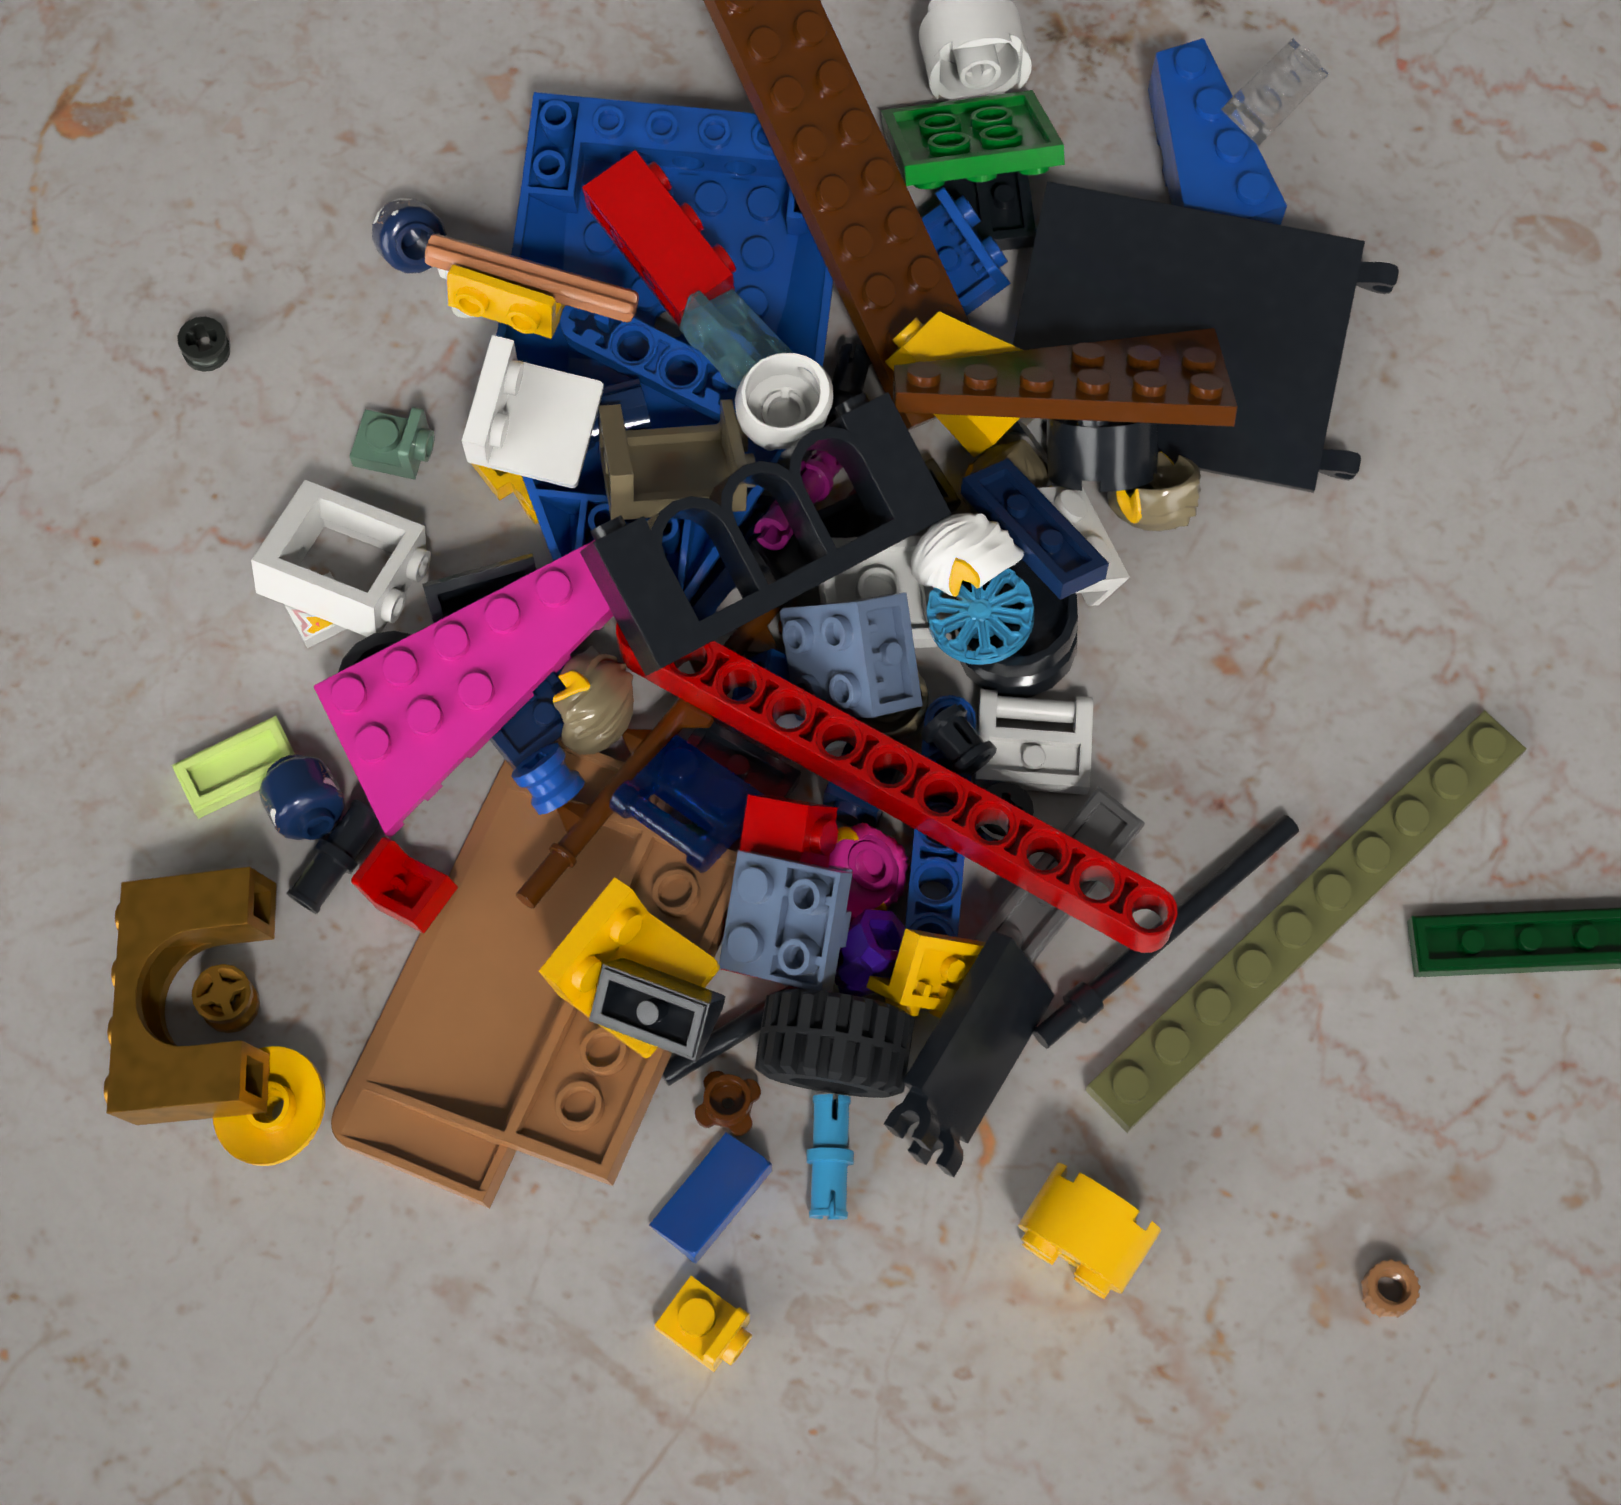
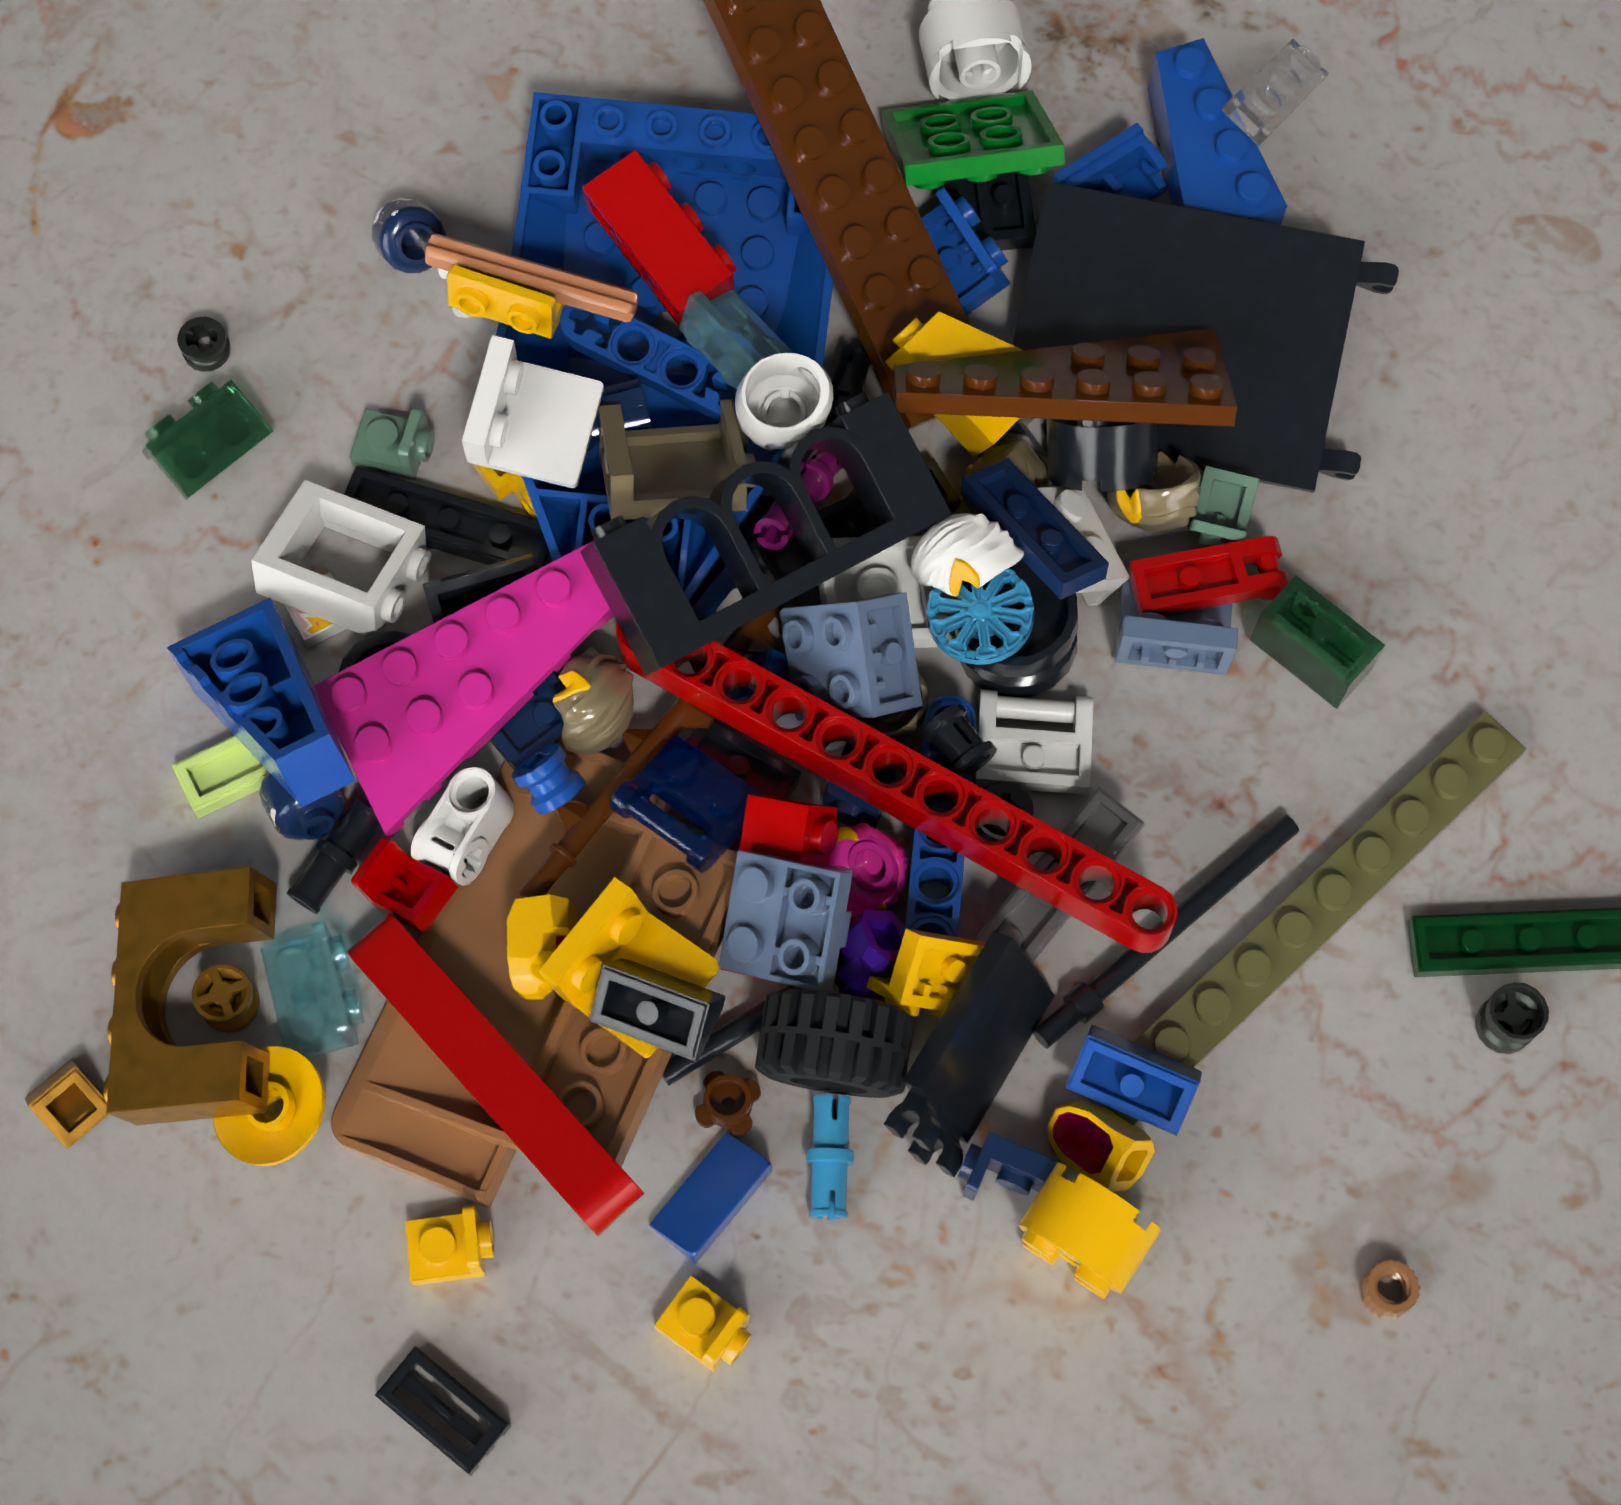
none -> pearl gold slope [25,1060,109,1149]
none -> clear green bracket [142,380,273,500]
none -> blue wedge [167,598,356,807]
none -> clear light blue bracket [260,921,364,1059]
none -> black tile [344,466,553,570]
none -> red beam [346,913,644,1236]
none -> black tile [375,1346,511,1476]
none -> yellow bracket [405,1206,495,1286]
none -> white piece [411,767,514,886]
none -> yellow rock [507,894,577,999]
none -> dark blue bracket [958,1132,1056,1201]
none -> yellow rock [1047,1100,1155,1192]
none -> blue hinge [1053,123,1167,201]
none -> blue slope [1065,1025,1202,1136]
none -> sand blue bracket [1115,558,1238,675]
none -> red plate [1127,536,1292,616]
none -> sand green bracket [1189,466,1259,546]
none -> clear green brick [1250,575,1385,709]
none -> pearl dark grey wheel [1475,982,1549,1054]

